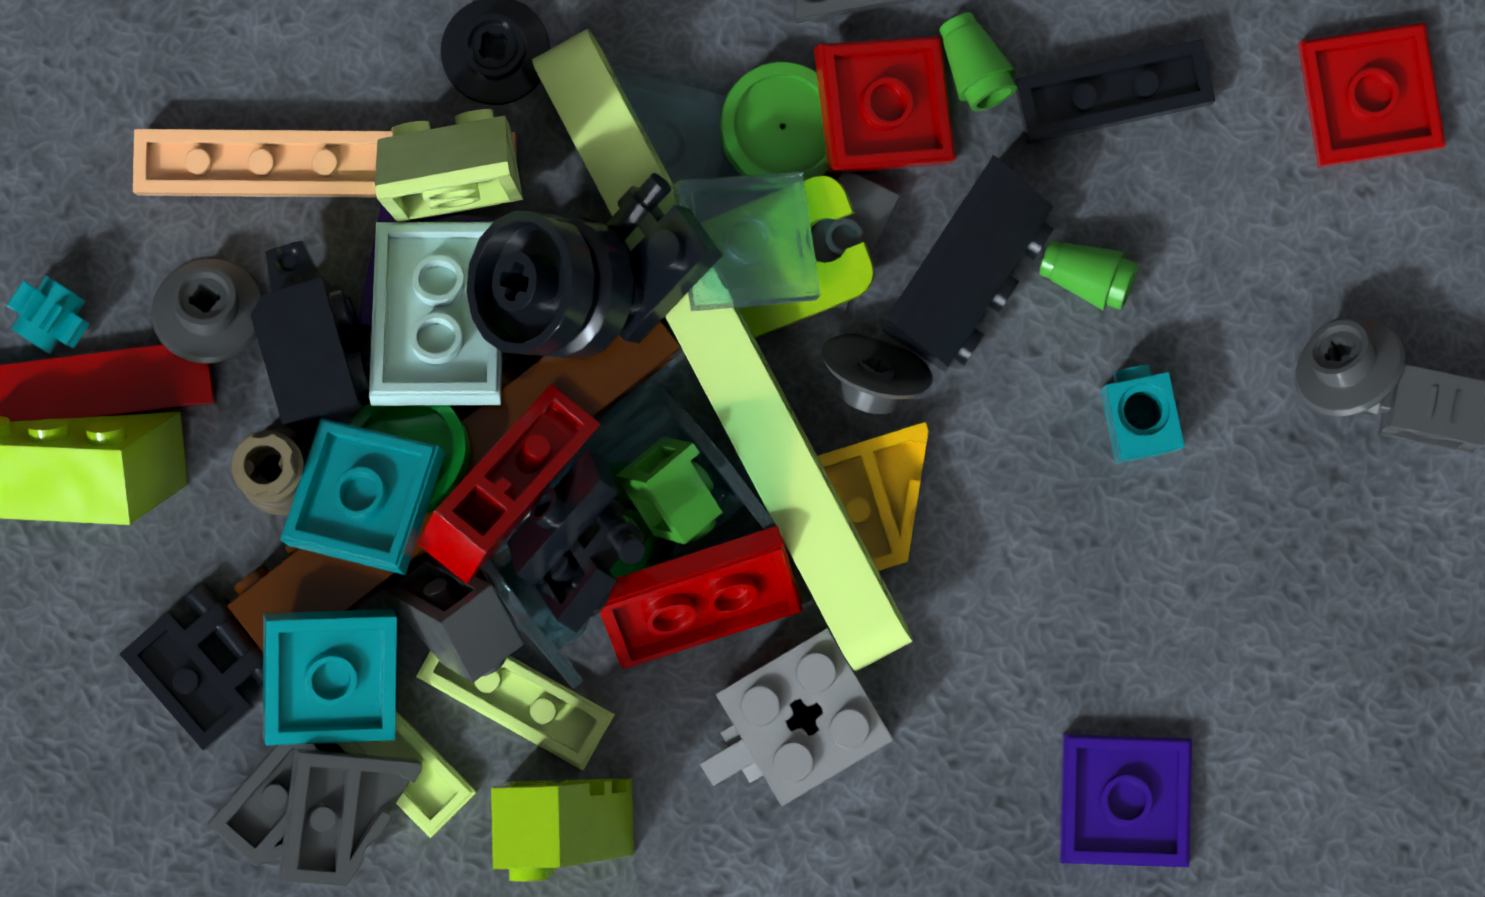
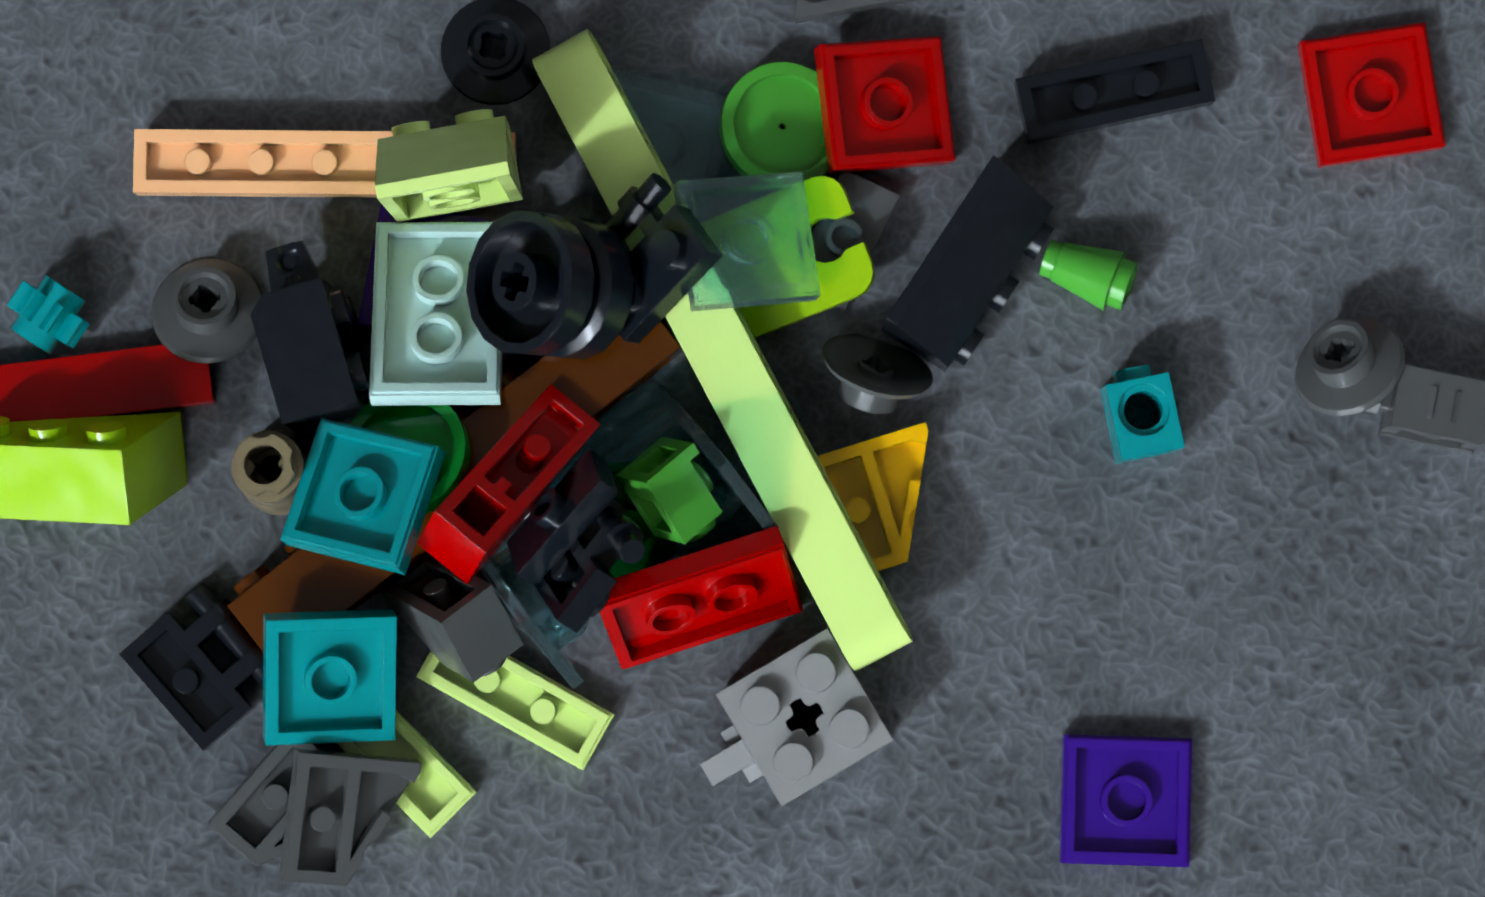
lime wedge [491,778,634,881] -> none
bright green cone [939,12,1017,112] -> none

